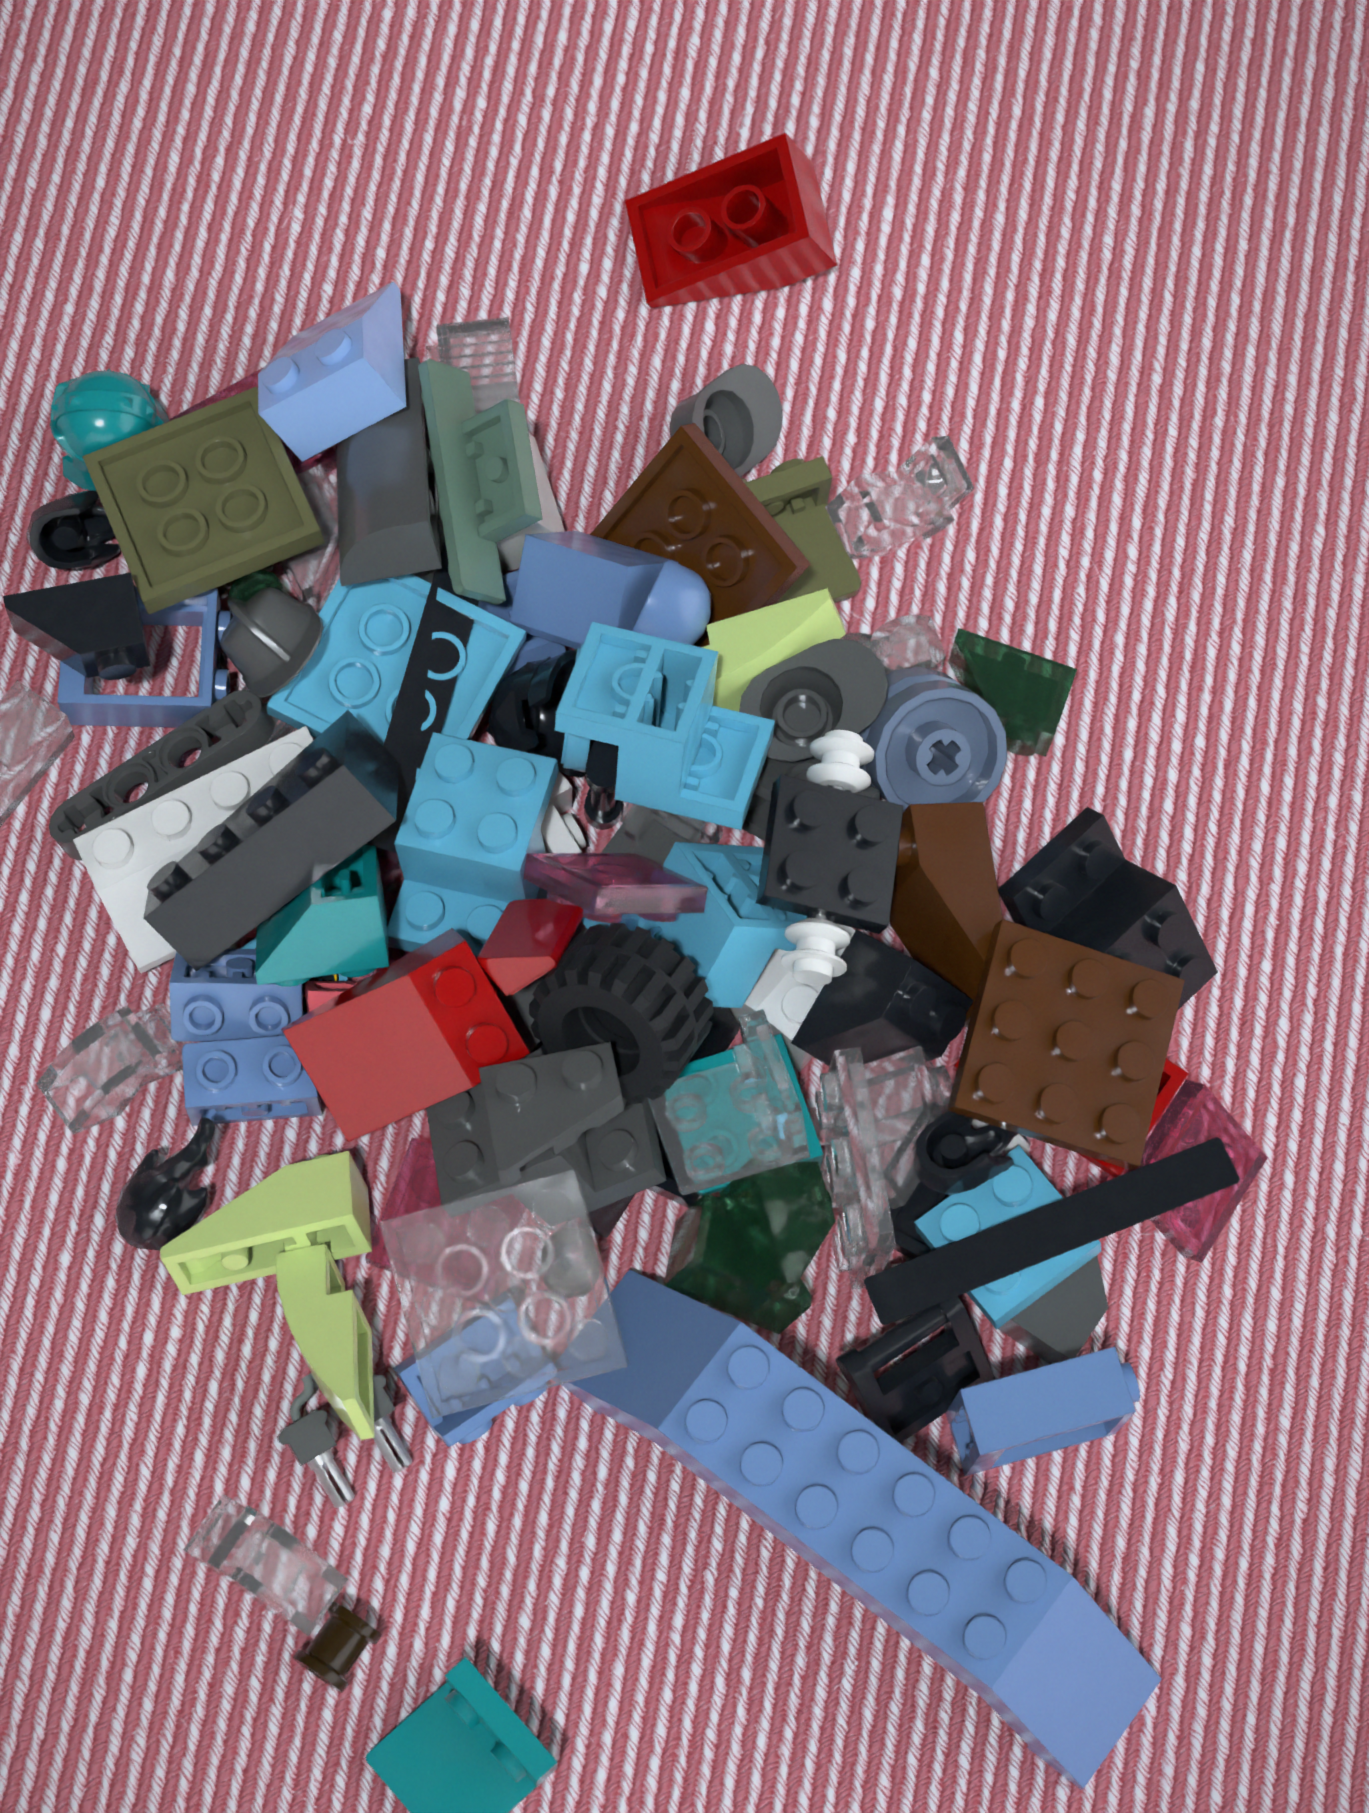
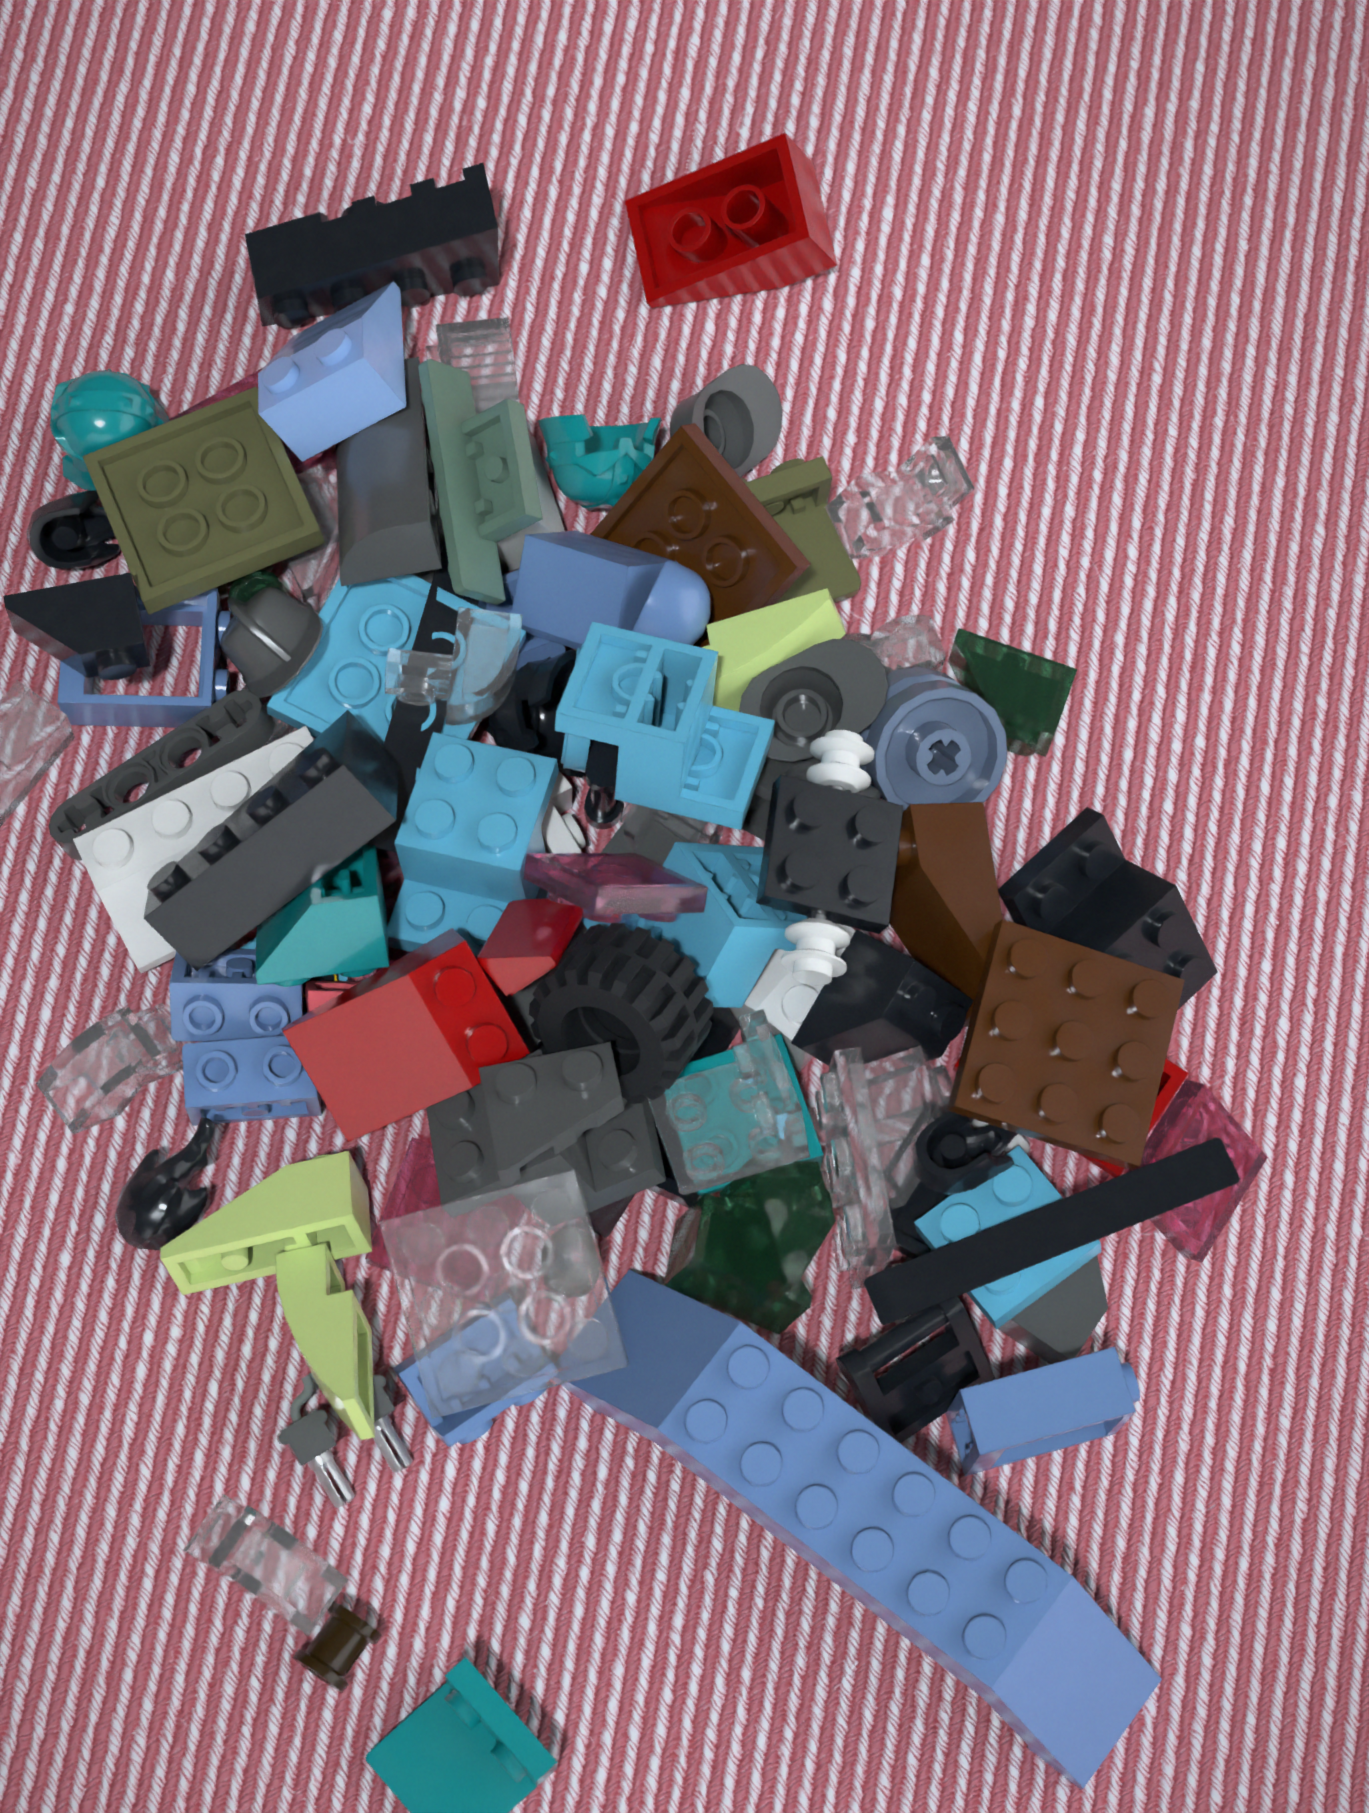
none -> black wedge [245,163,499,327]
none -> clear brick [385,607,523,726]
none -> teal helmet [538,414,662,511]

